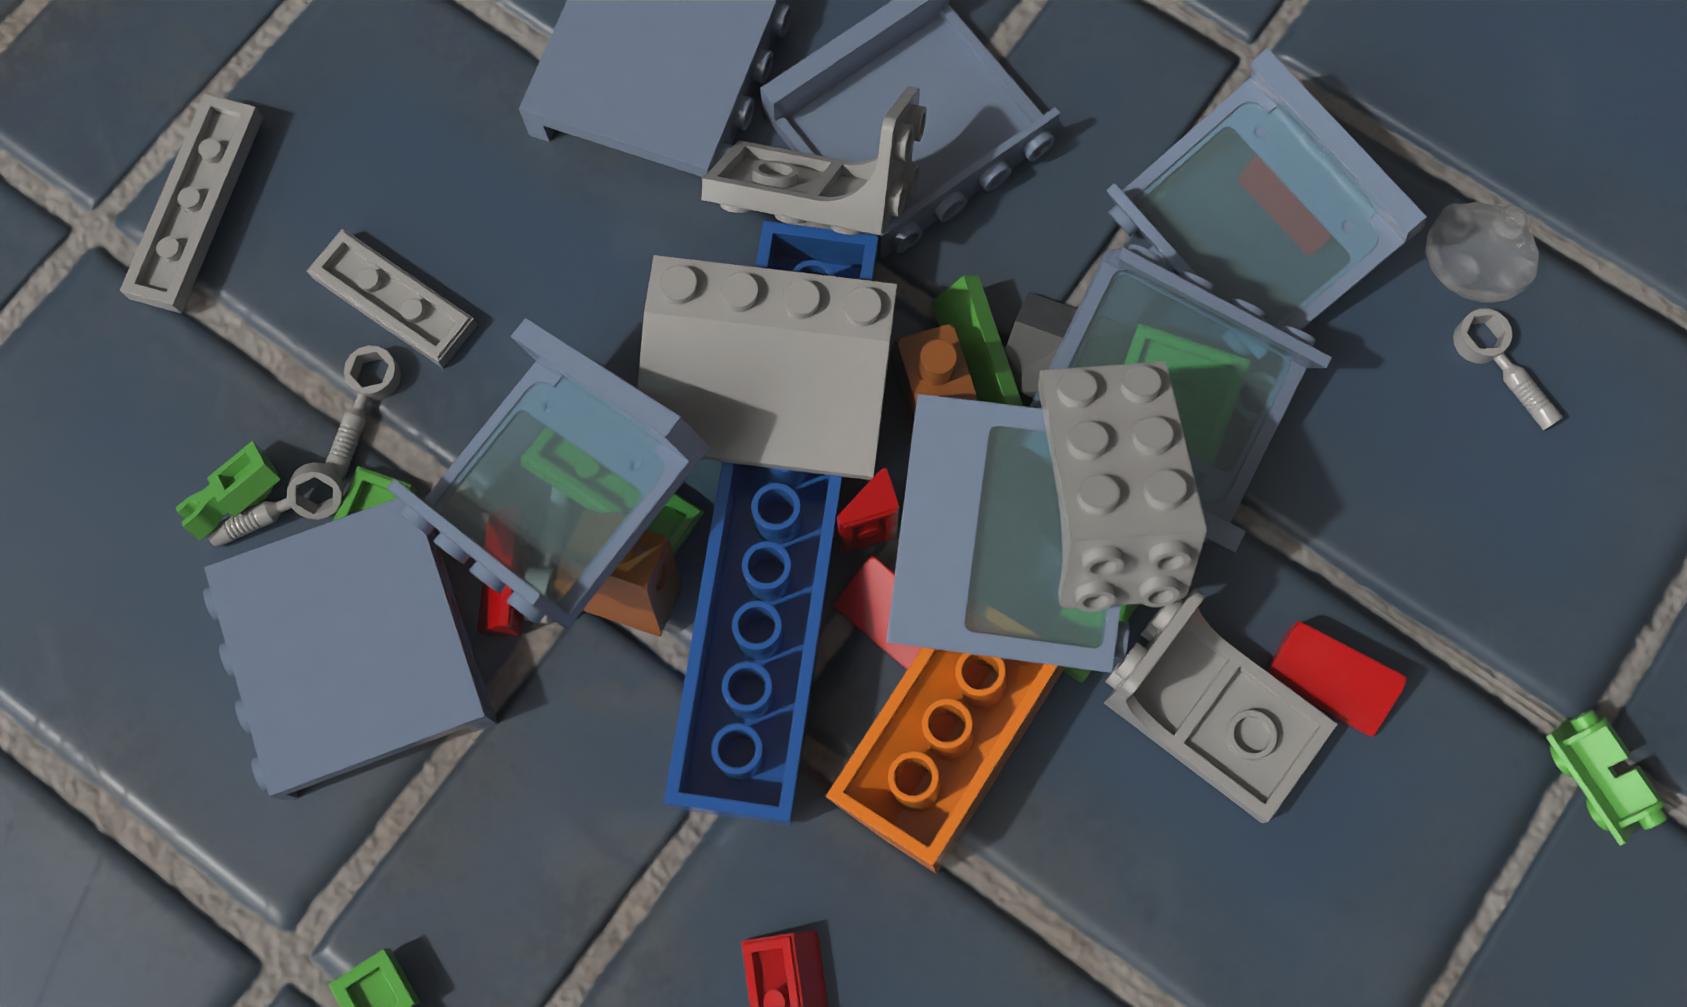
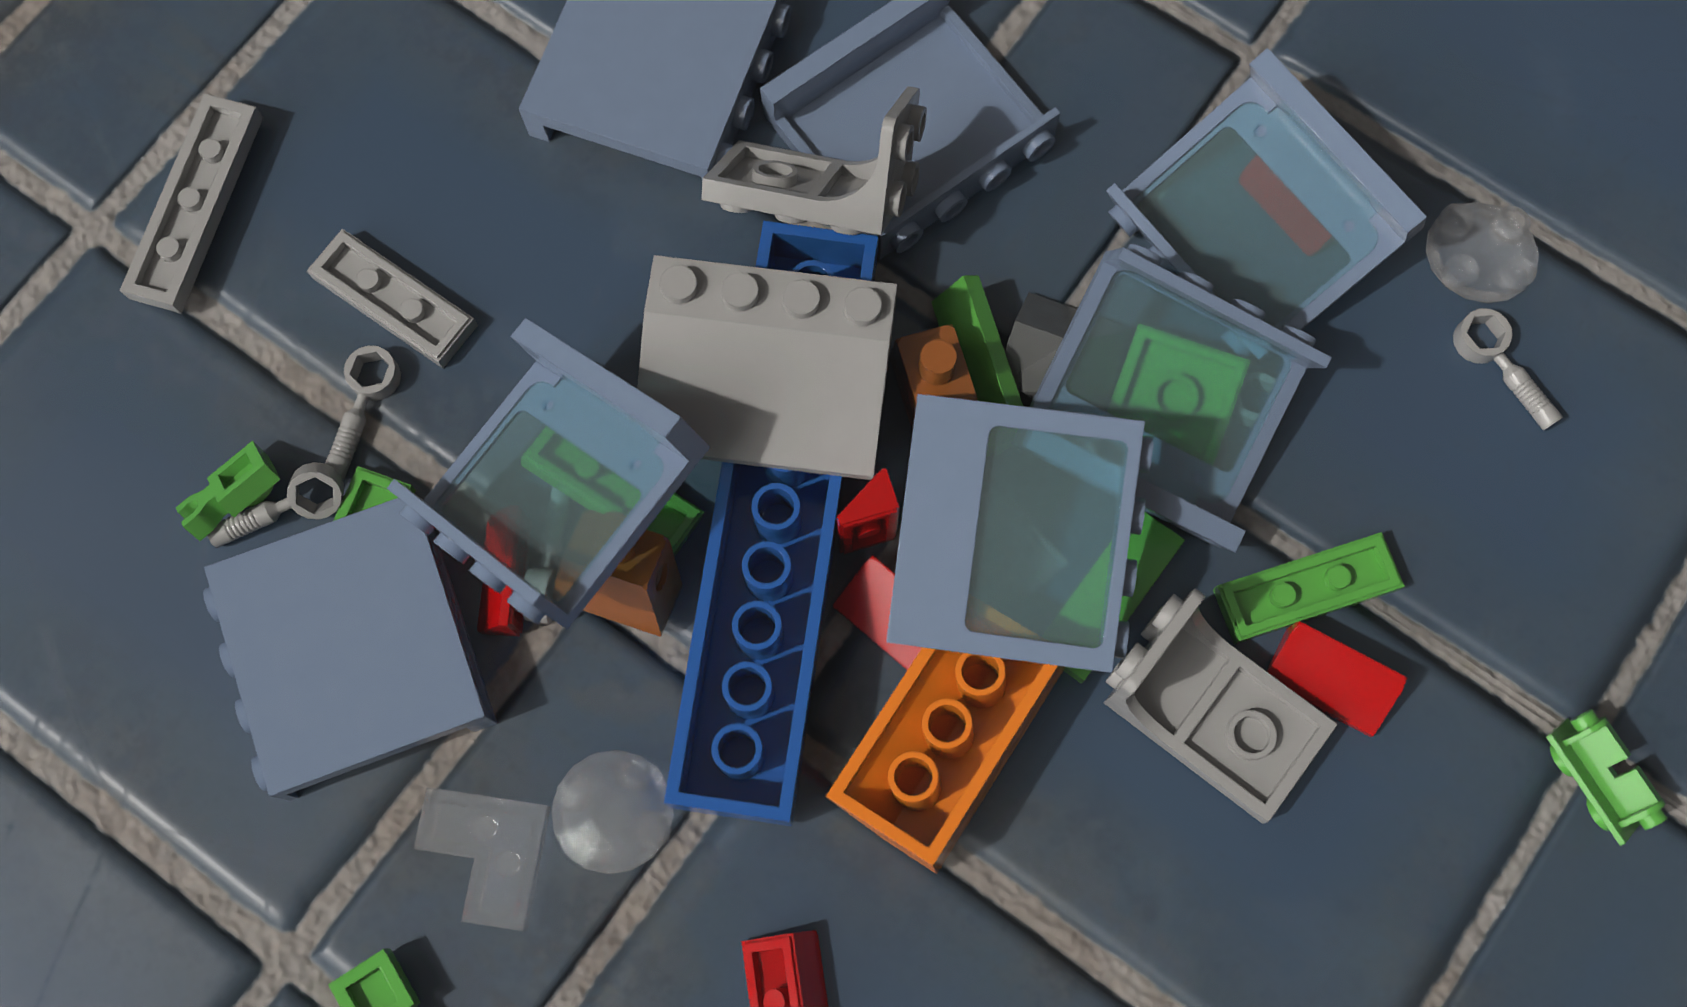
light grey bracket [1038,361,1207,612] -> none
none -> clear tile [414,787,551,931]
none -> clear dish [551,750,674,874]
none -> bright green tile [1213,532,1405,645]

